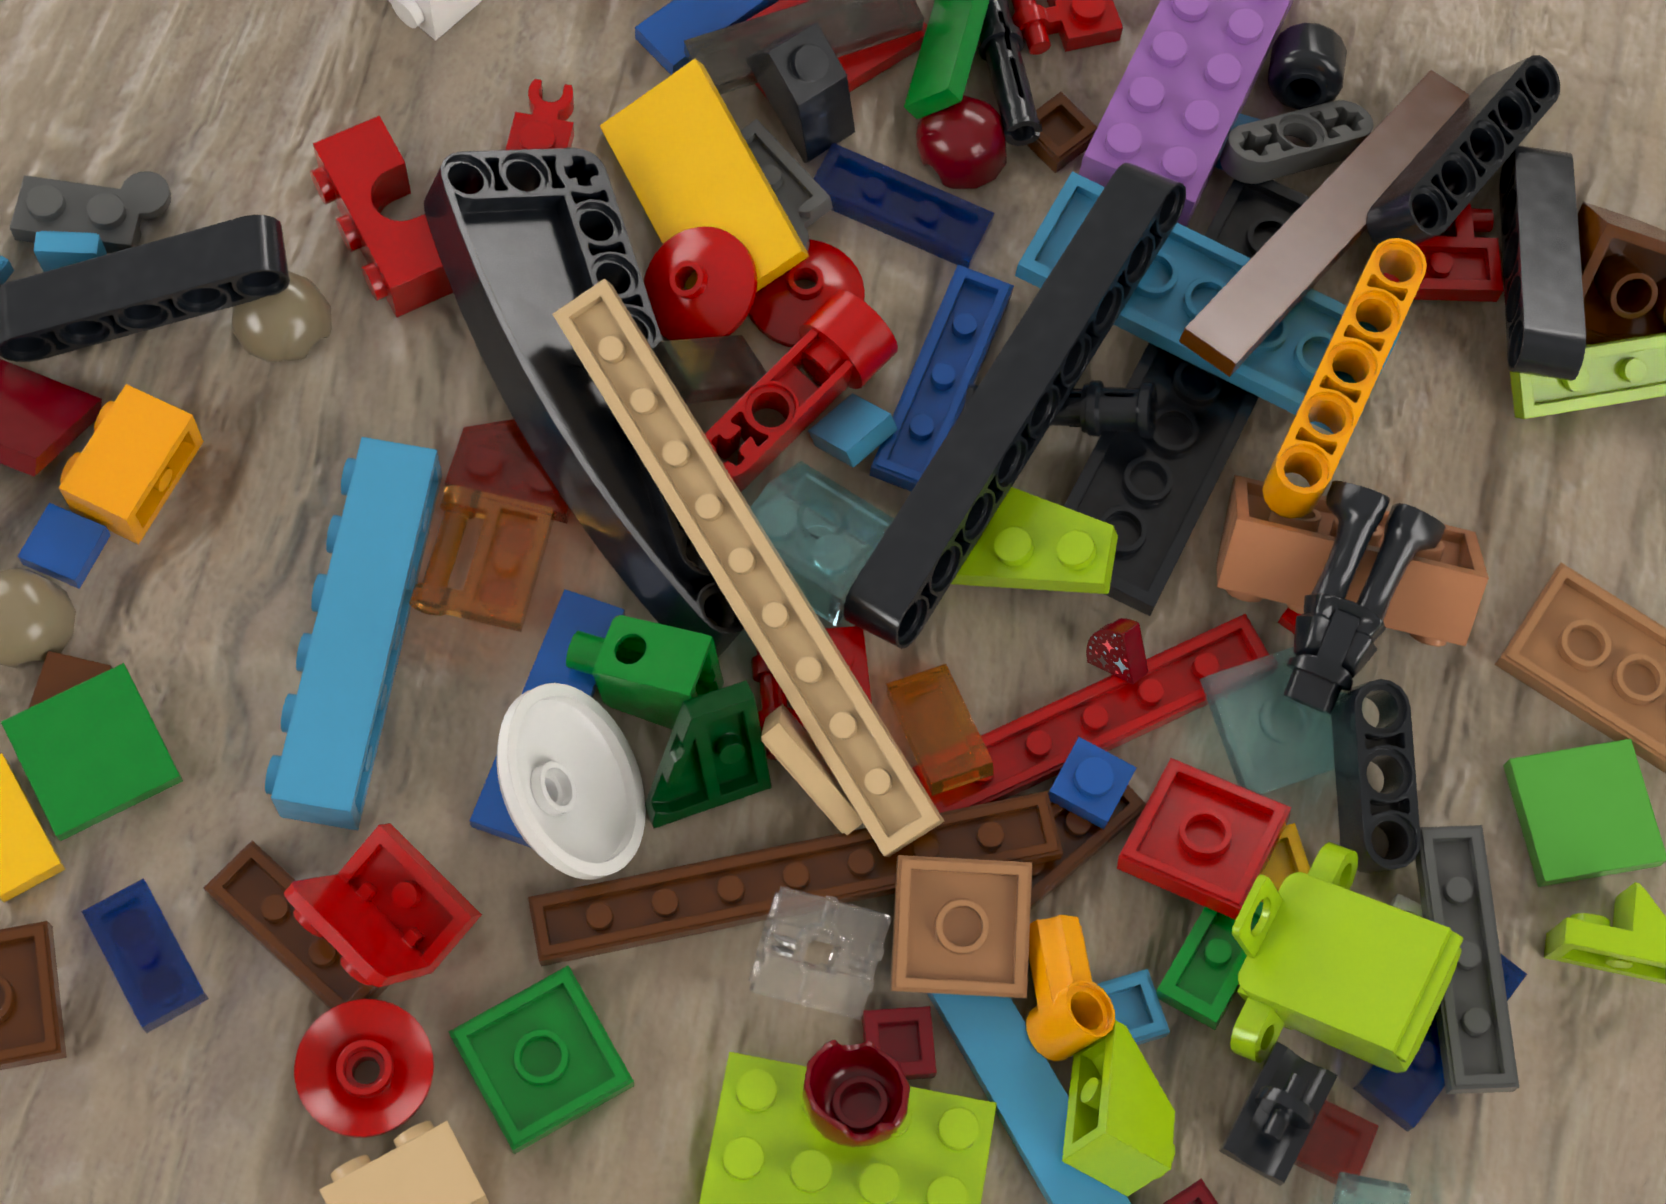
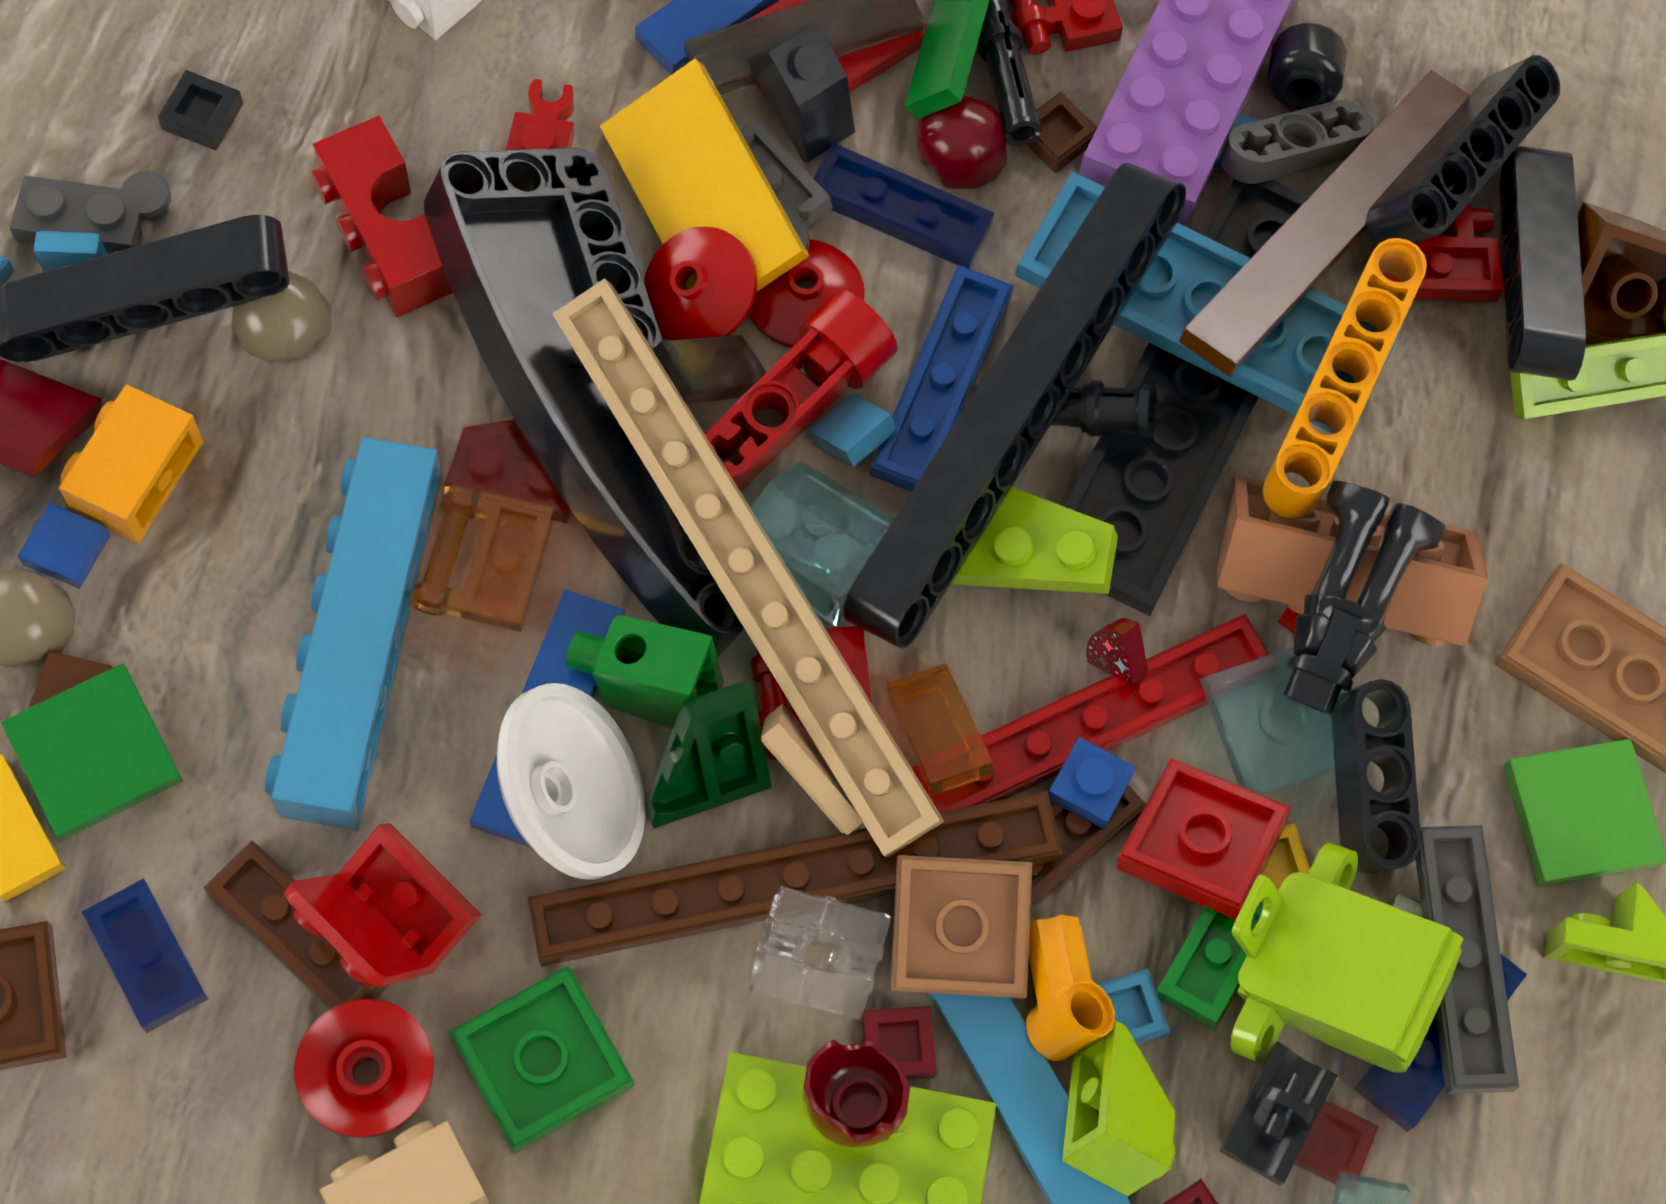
none -> black plate [158,70,243,151]

